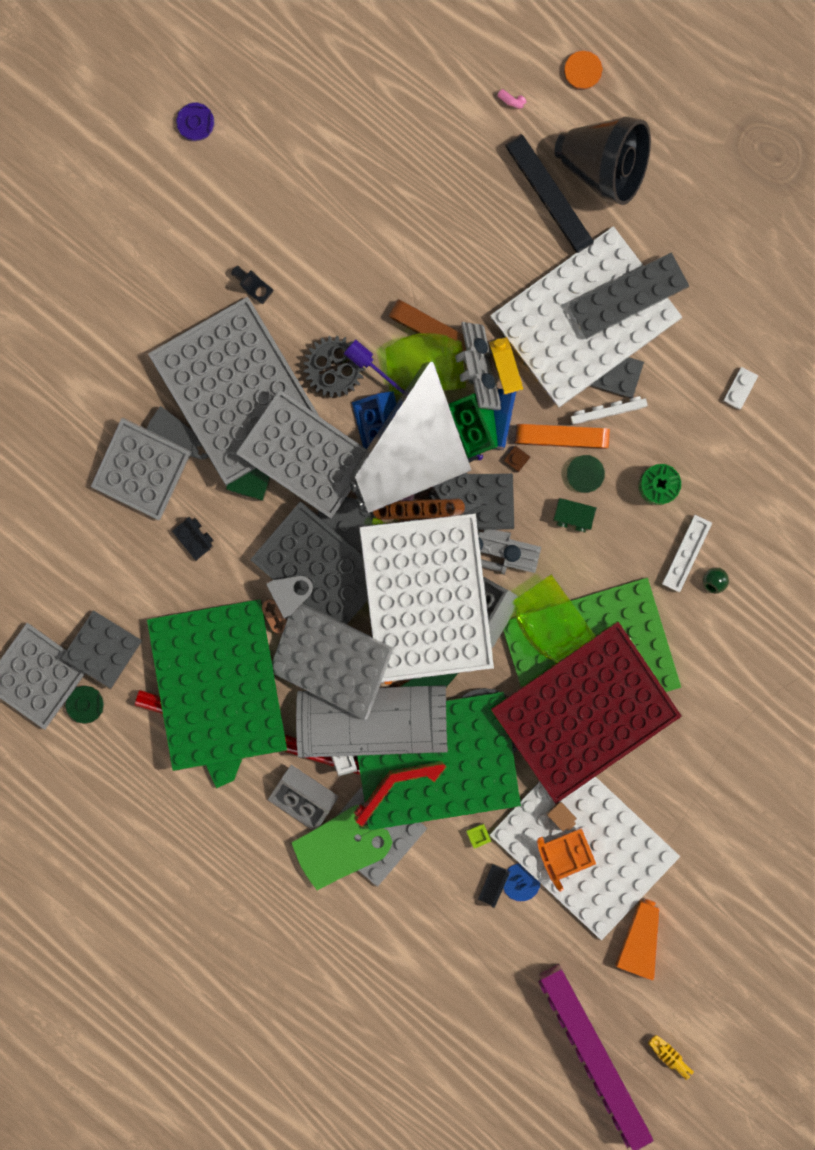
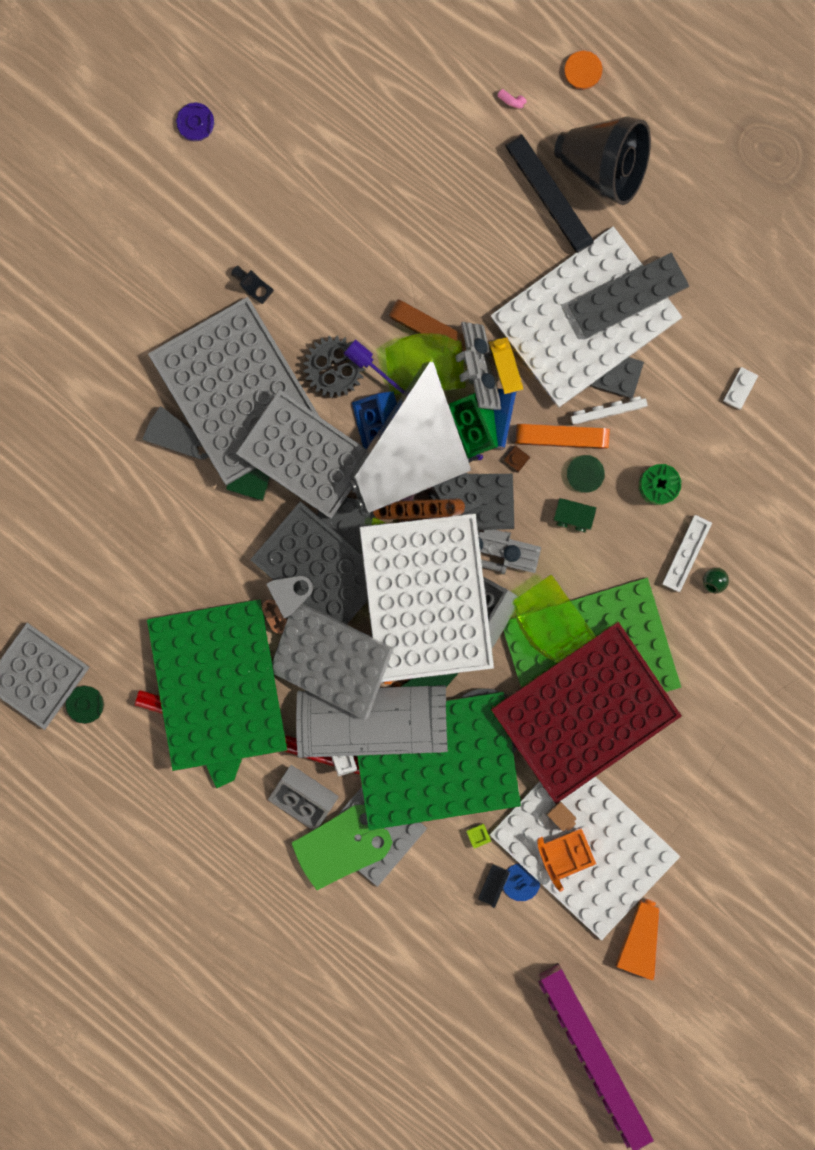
dark grey plate [62,610,142,690] -> none
light grey plate [91,418,192,520] -> none
black bracket [172,516,214,561] -> none
red windscreen [354,761,446,826] -> none
yellow hinge [648,1035,694,1080] -> none

